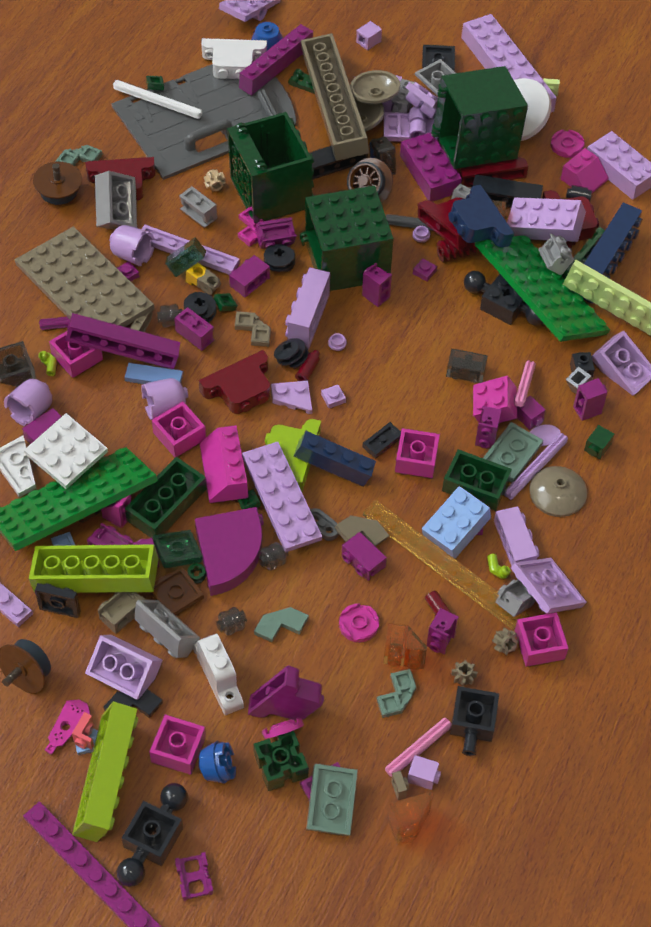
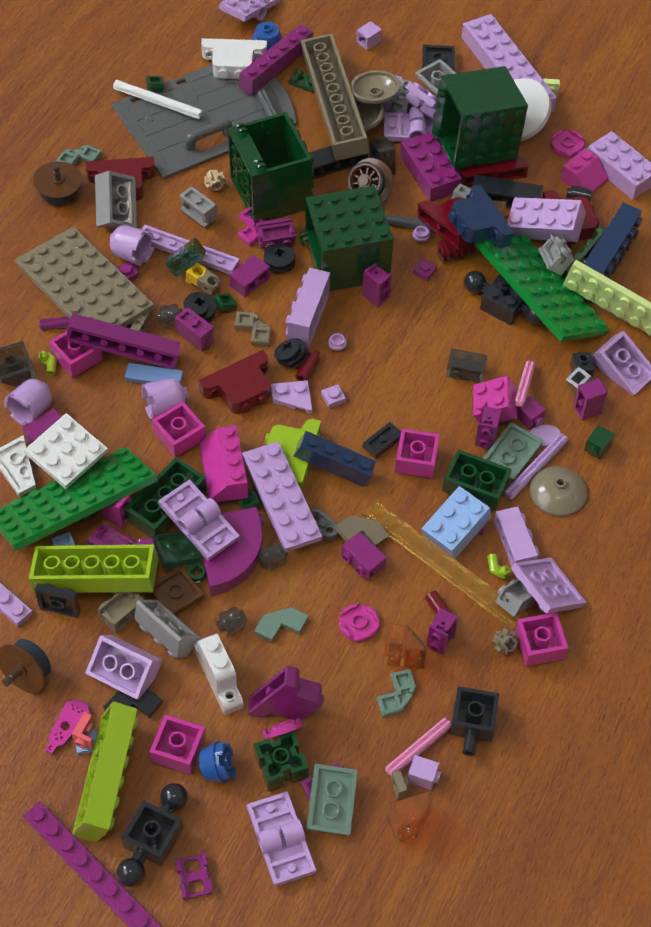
dark tan gear [451,660,478,687] -> none
none -> lavender plate [158,479,240,561]
none -> lavender plate [246,791,316,887]

